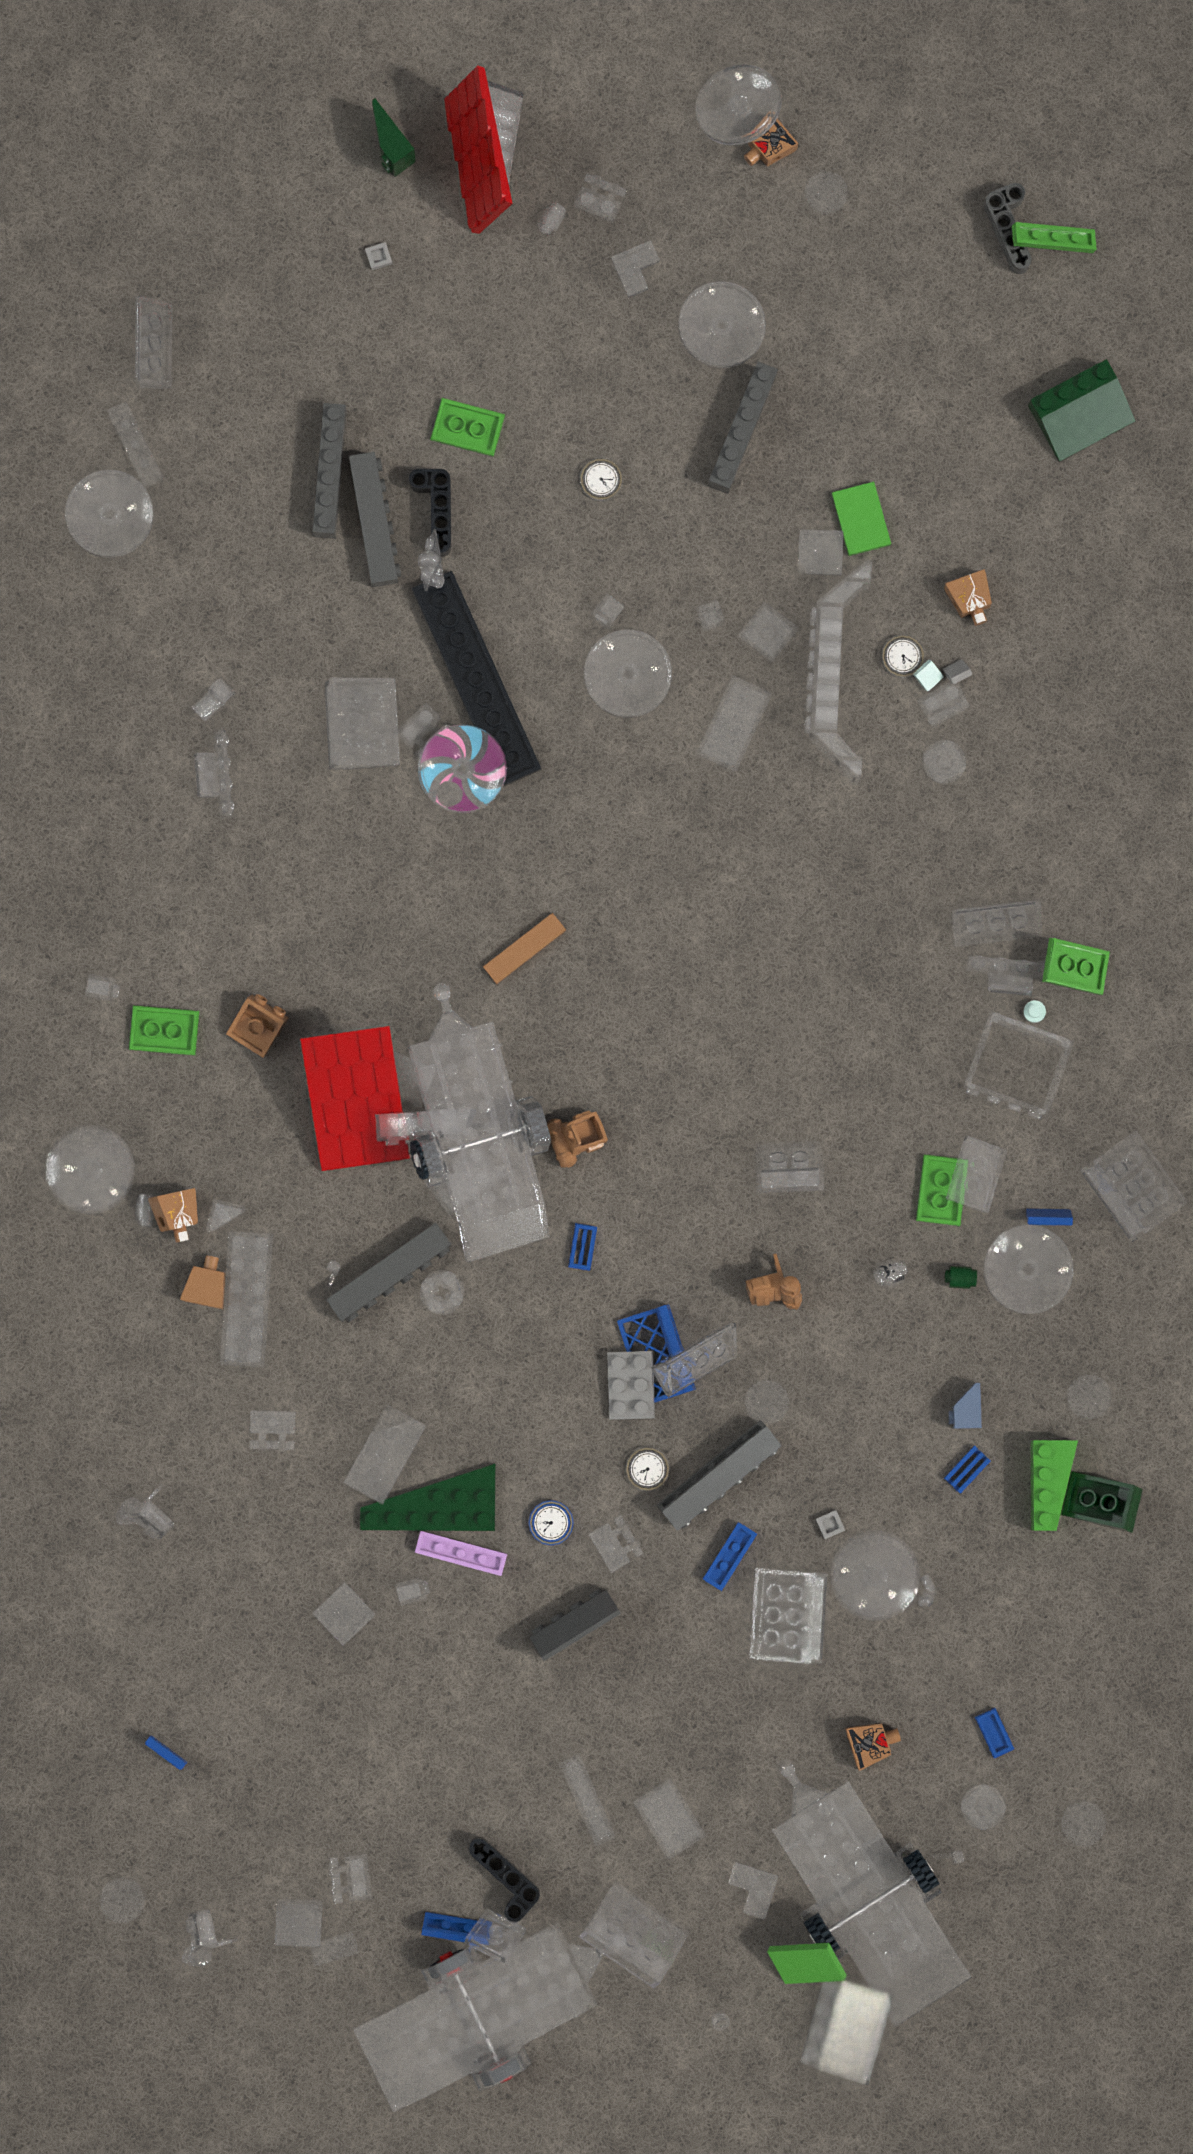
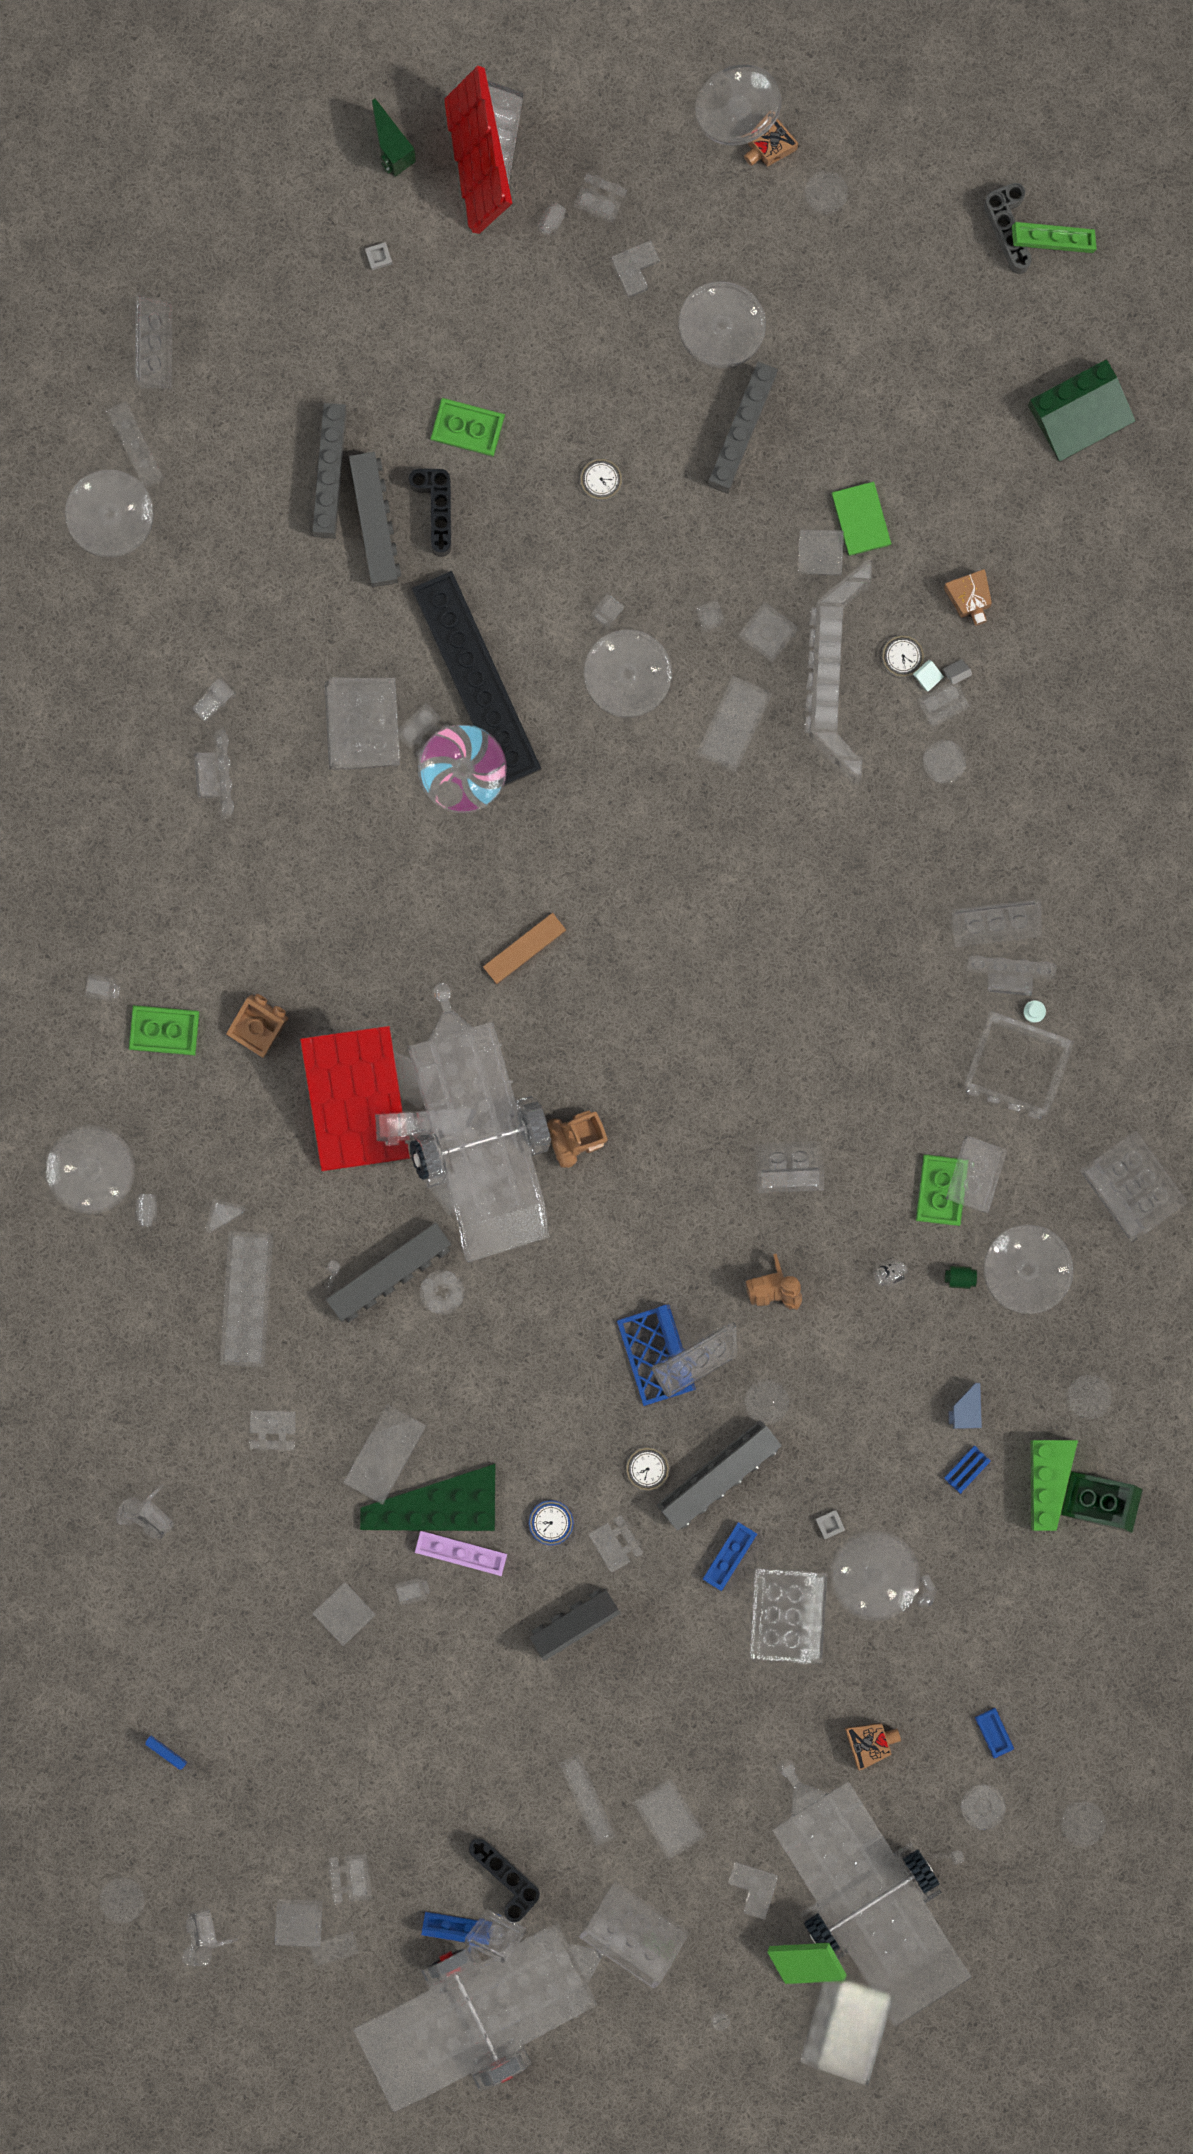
medium nougat torso [148,1188,198,1242] -> none
medium nougat torso [180,1255,226,1309] -> none
clear hinge [418,529,445,591] -> none
blue tile [568,1223,597,1271] -> none
light grey plate [607,1351,655,1420] -> none
blue tile [1026,1209,1073,1226] -> none
bright green tile [1042,938,1110,995] -> none

